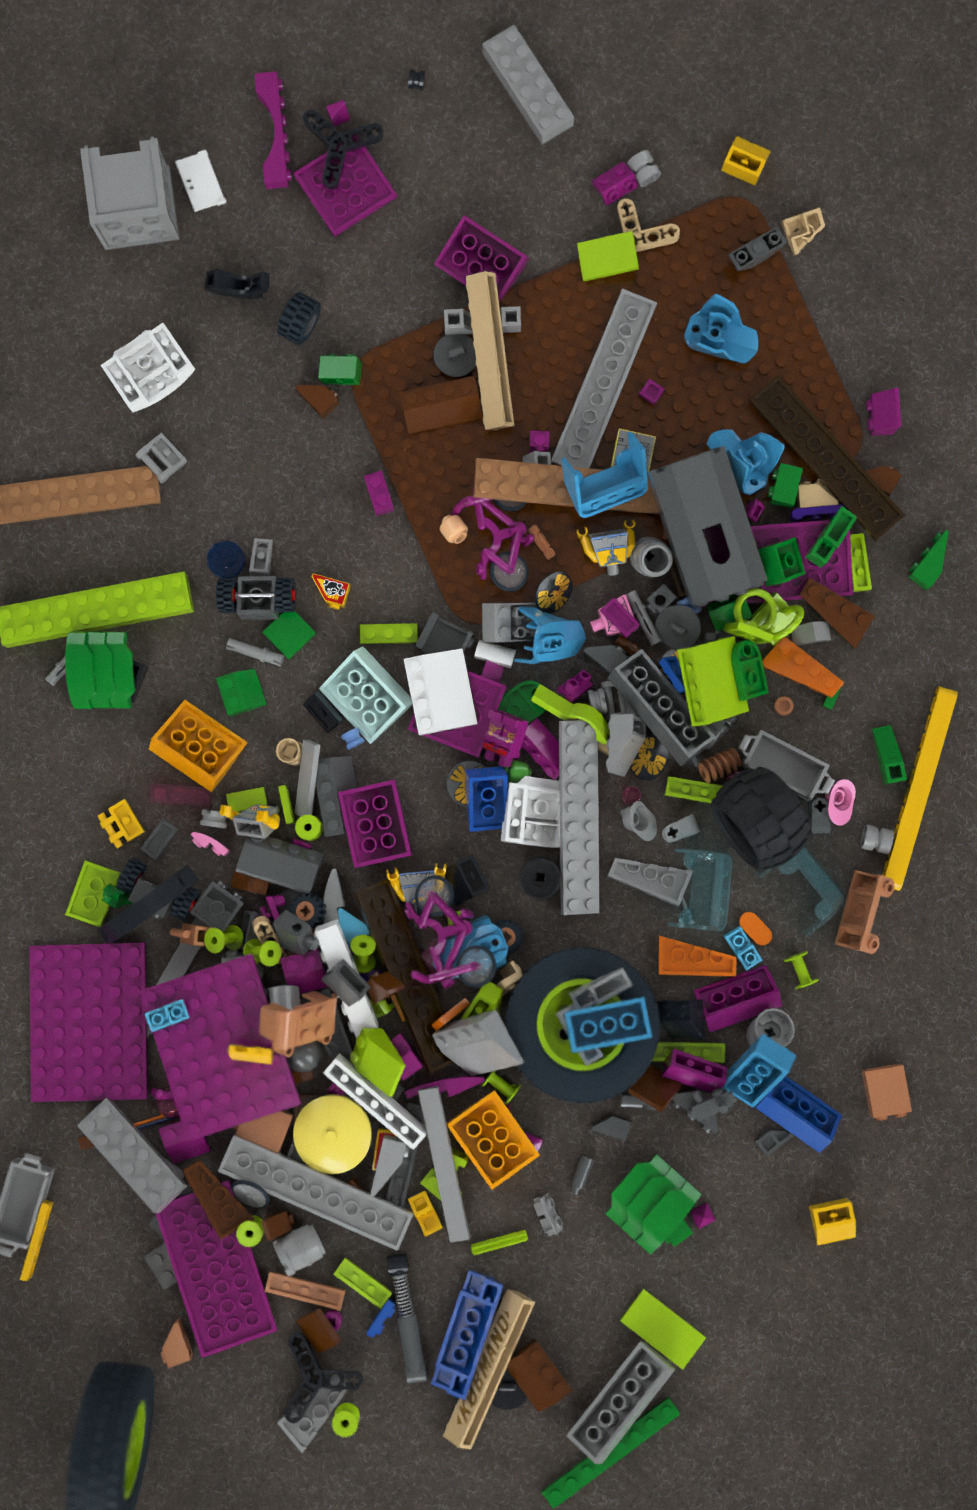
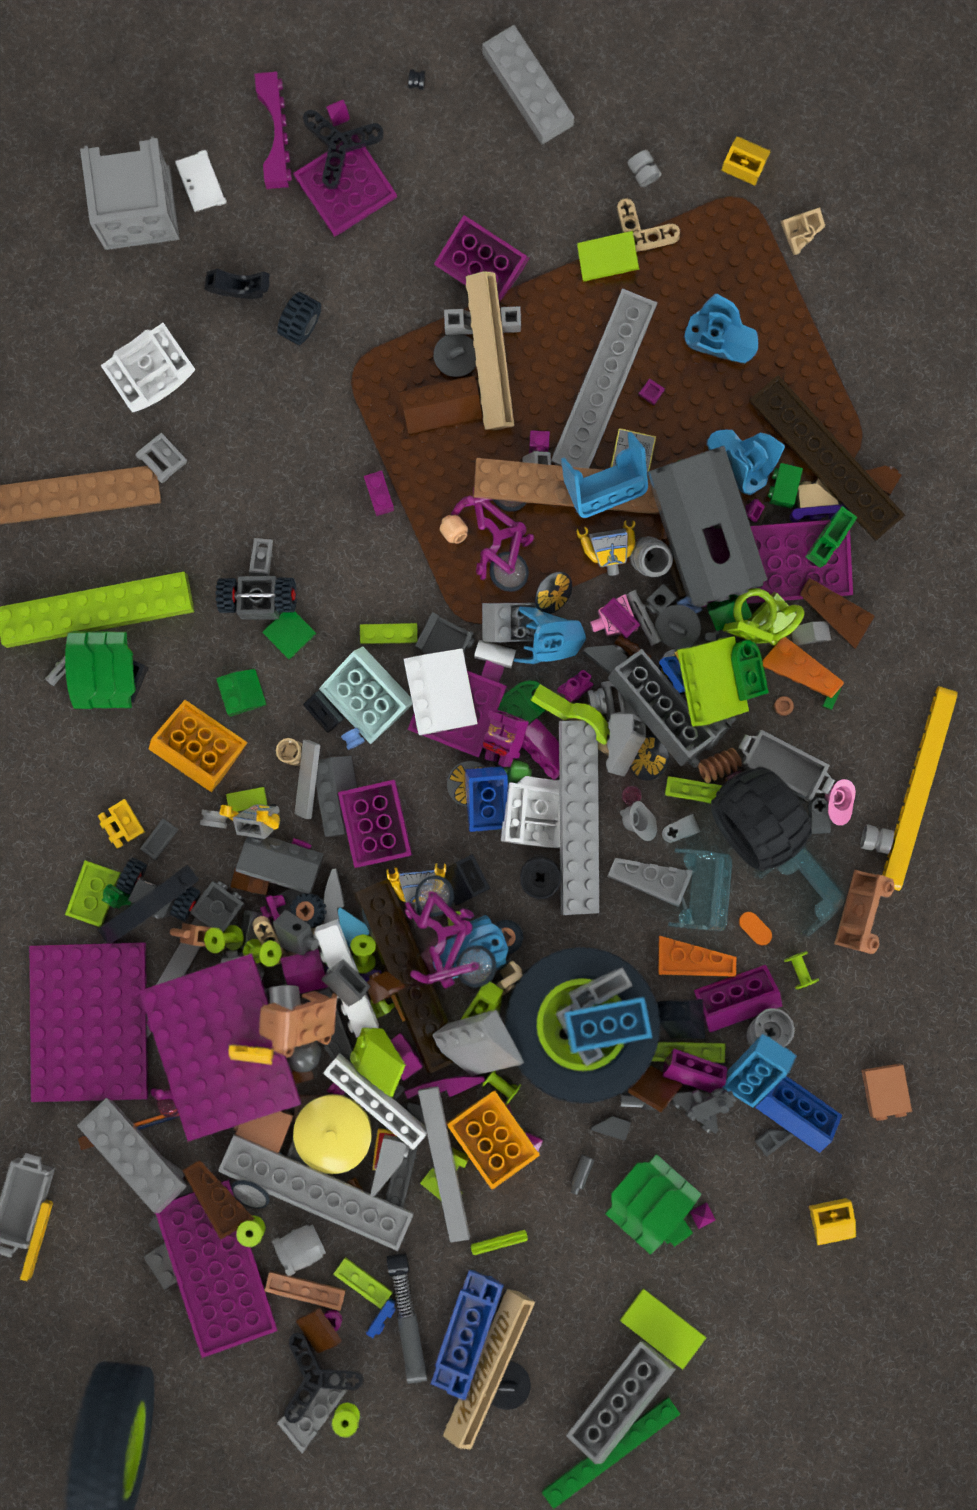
medium azure slope [145,999,190,1032] -> none
clear pink slope [150,783,212,807] -> none
magenta slope [159,1120,211,1164] -> none
nougat slope [161,1318,193,1368] -> none
bright pink slope [191,832,231,856] -> none
clear blue tile [207,541,245,578] -> none
light grey pin [226,638,284,667] -> none
reddish brown slope [261,1209,296,1241] -> none
lime tile [278,785,295,825] -> none
reddish brown slope [295,385,339,419] -> none
lime piece [295,815,323,841] -> none
slope [312,573,351,610] -> none
green brick [318,354,362,385] -> none
yellow slope [408,1191,443,1236] -> none
orange tile [432,998,470,1031] -> none
reddish brown slope [507,1339,572,1412] -> none
nougat axle [528,525,555,560] -> none
light grey hinge [533,1193,563,1236] -> none
magenta bracket [592,162,638,206] -> none
medium azure slope [723,926,762,971] -> none
dark grey slope [728,226,787,271] -> none
green slope [758,537,805,587] -> none
lime plate [850,533,872,592] -> none
magenta slope [866,388,901,436] -> none
green slope [872,725,907,785] -> none
green slope [908,529,949,591] -> none

